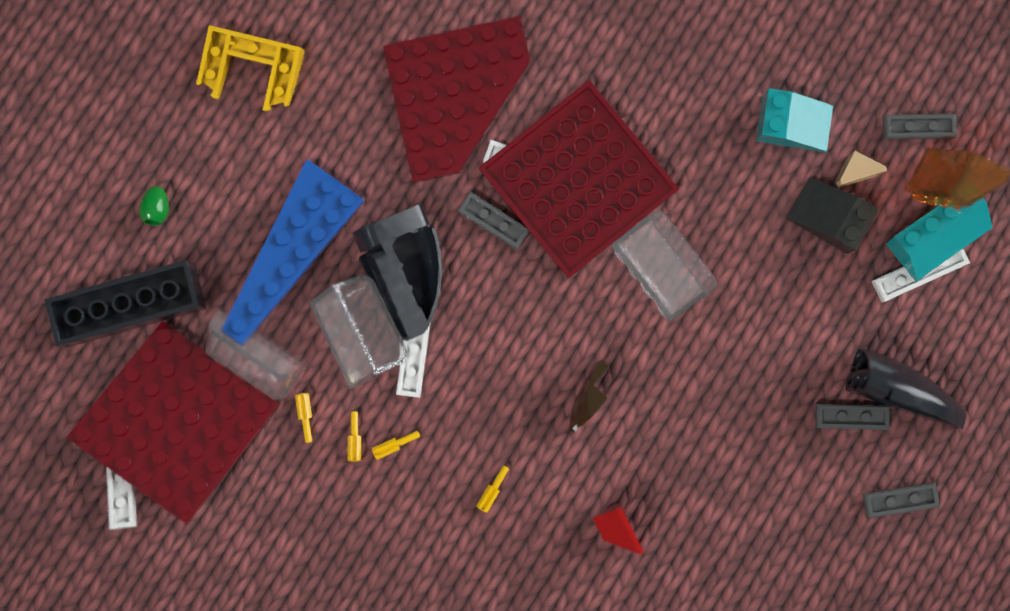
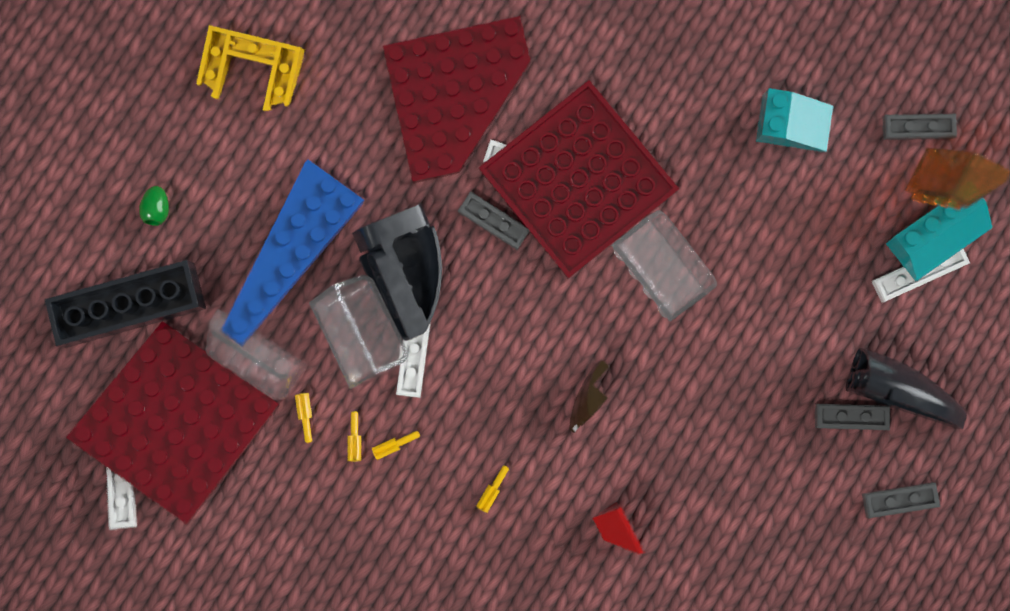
pearl dark grey slope [786,177,879,254] -> none
tan slope [833,151,887,188] -> none

